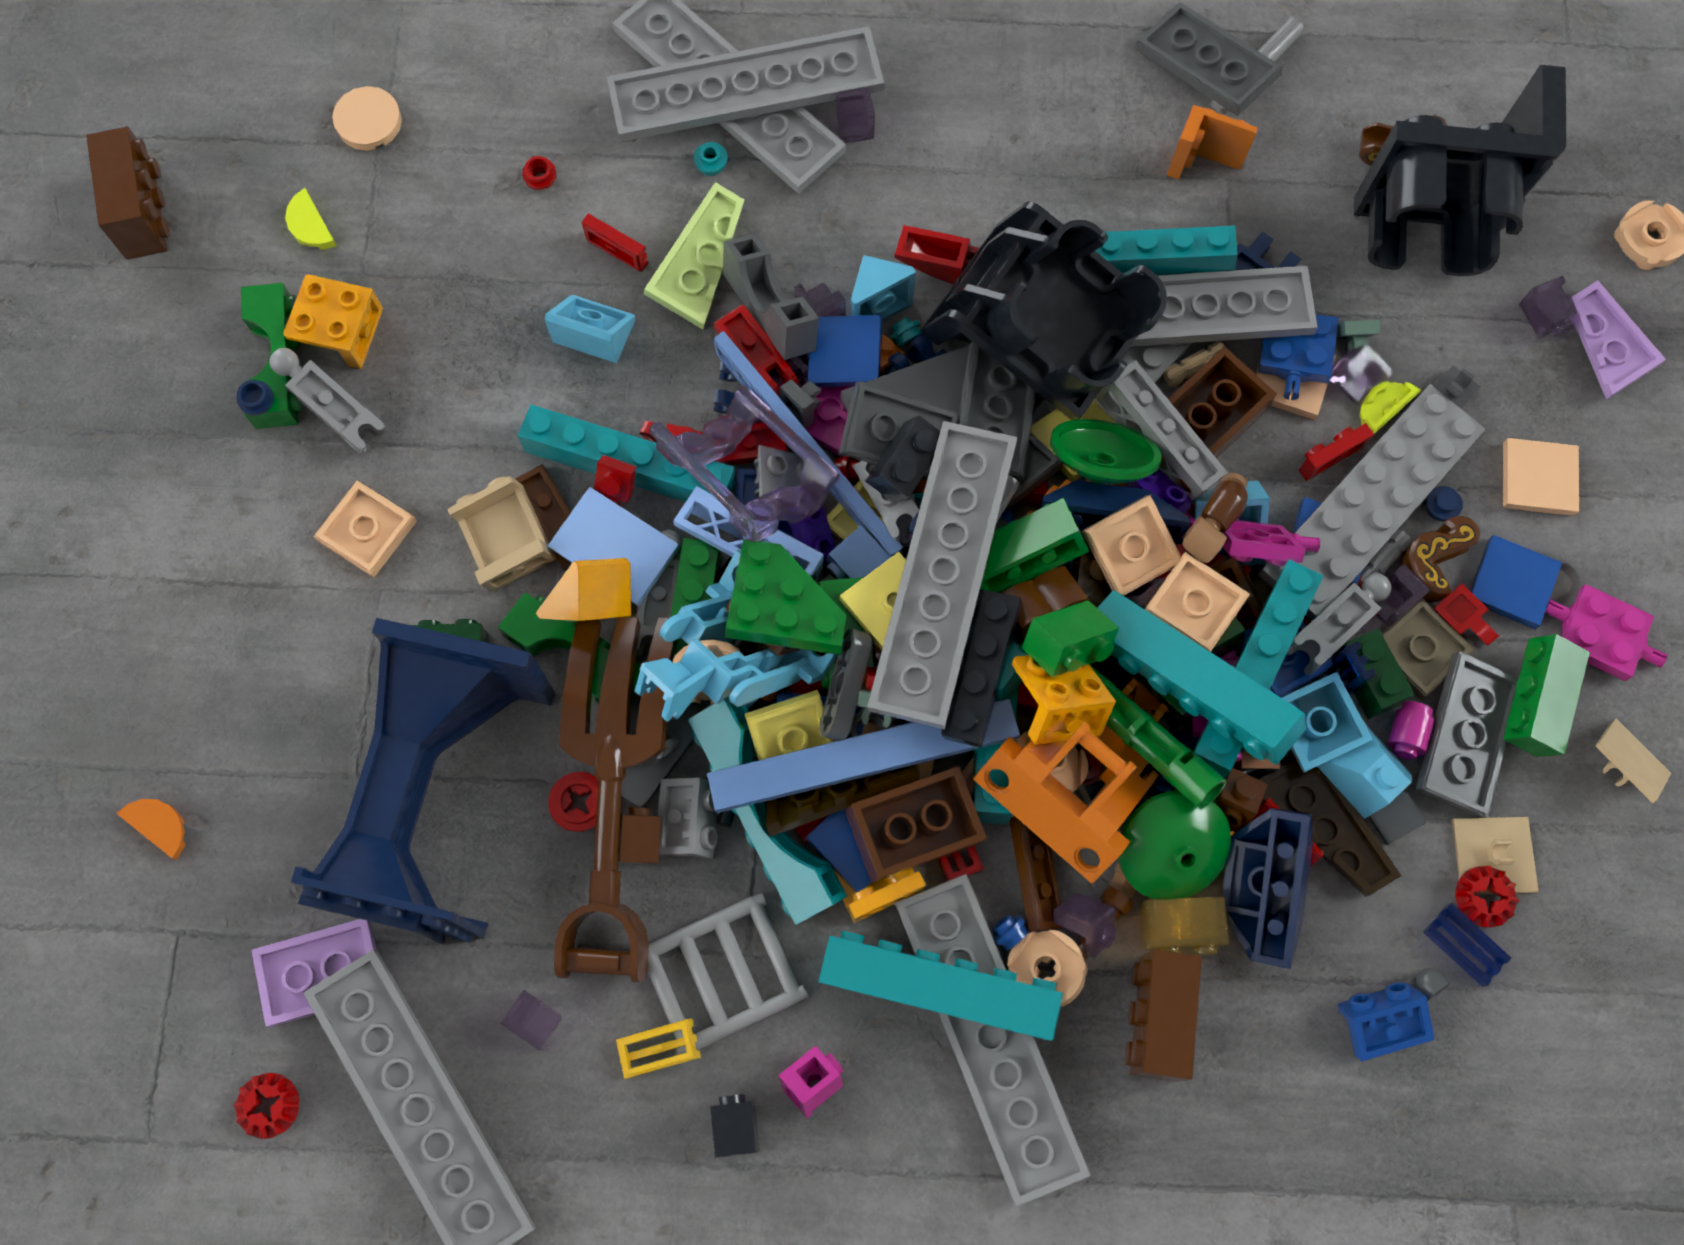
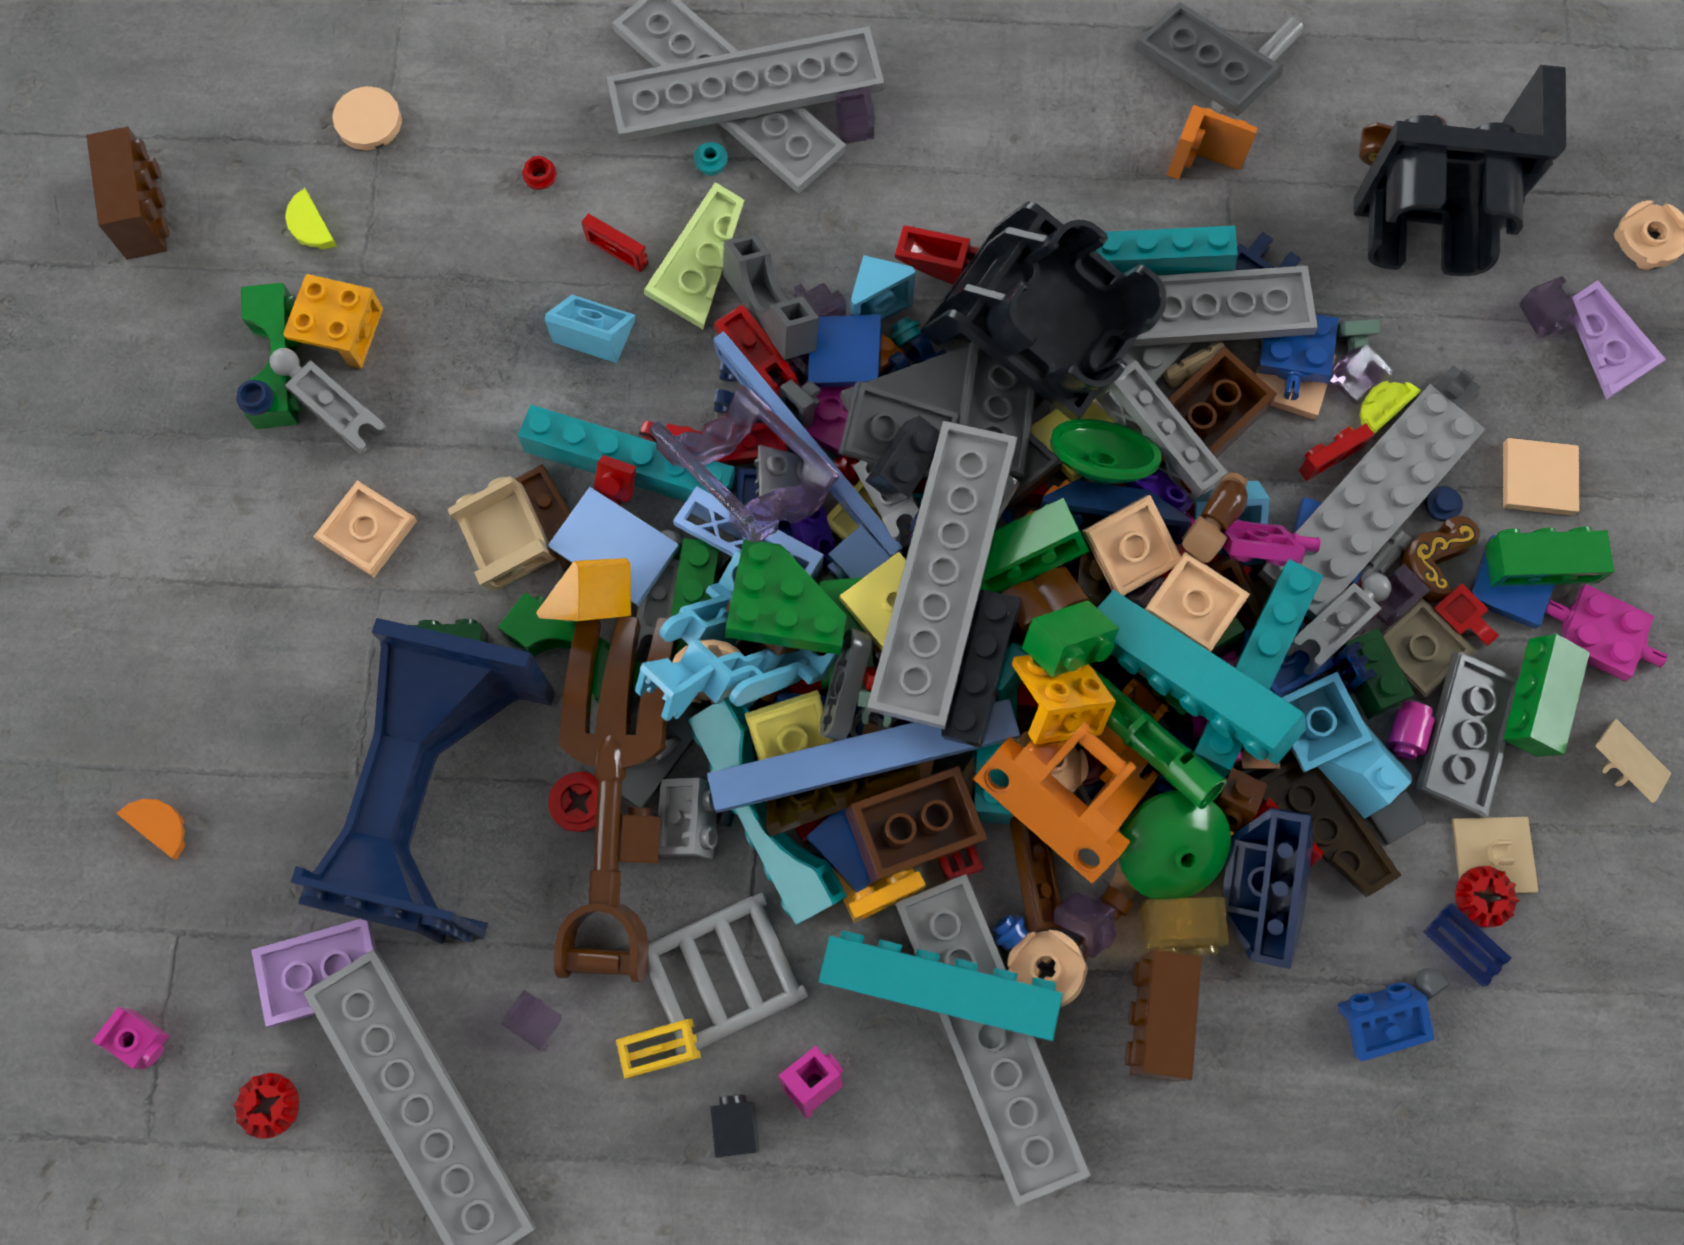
none -> dark pink brick [92,1007,169,1070]
none -> green brick [1485,526,1615,587]

